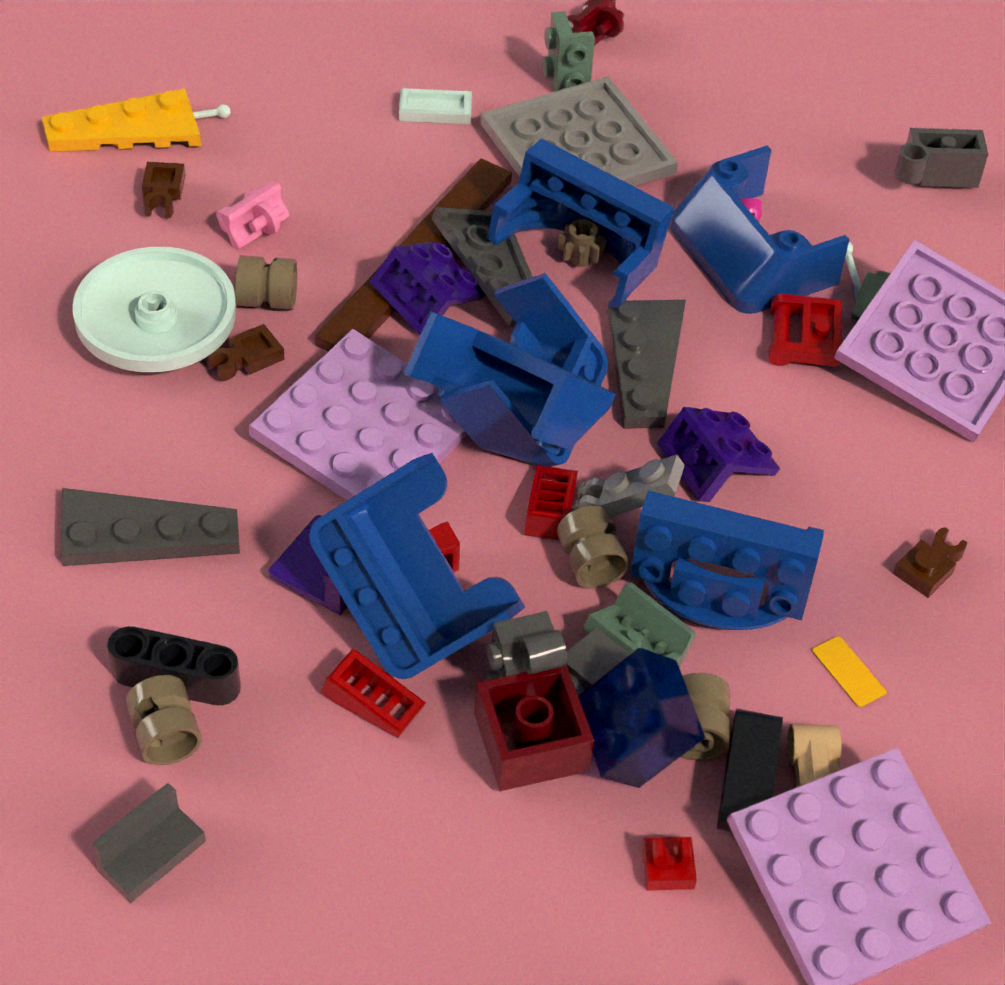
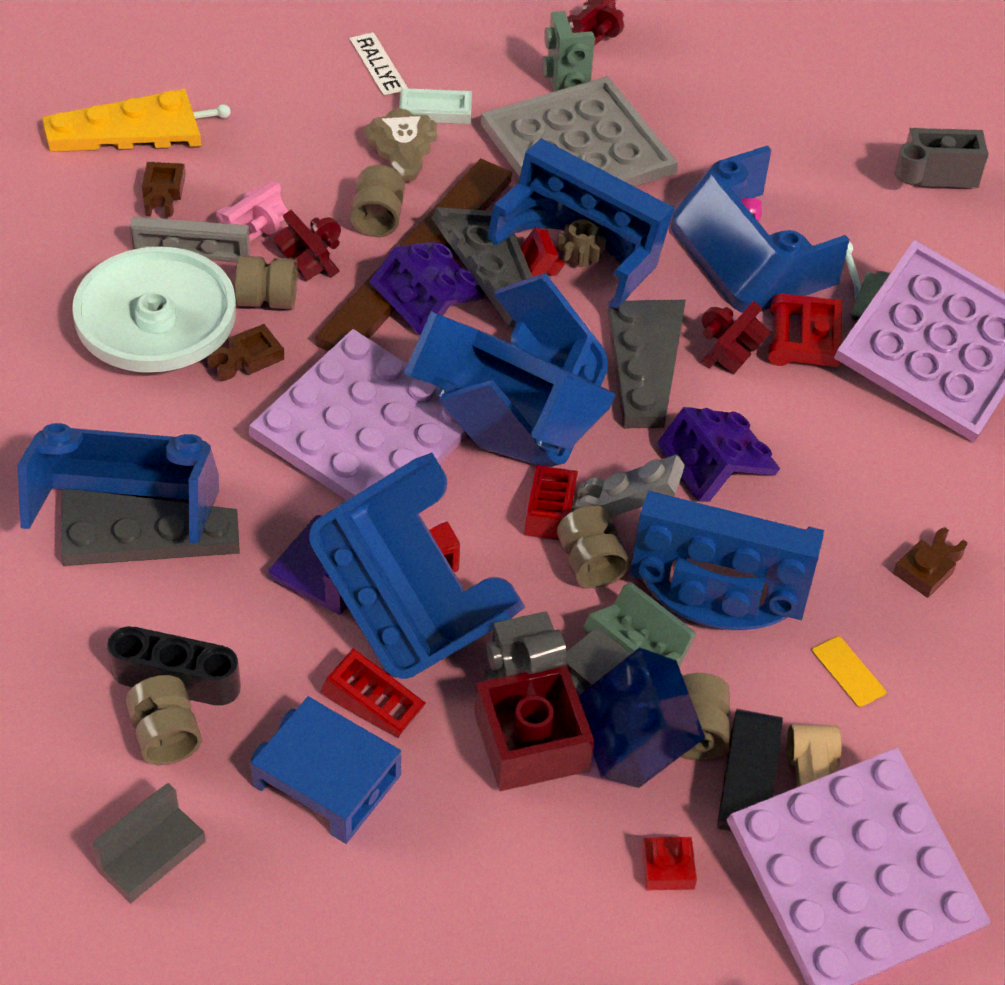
none -> blue windscreen [17,423,219,543]
none -> light grey tile [130,216,251,262]
none -> blue panel [250,696,401,844]
none -> dark red hips [272,209,341,281]
none -> white sticker [349,32,408,96]
none -> dark tan wheel [350,165,405,237]
none -> dark tan rock [364,108,437,183]
none -> red tile [520,227,565,277]
none -> dark red hips [701,301,771,374]

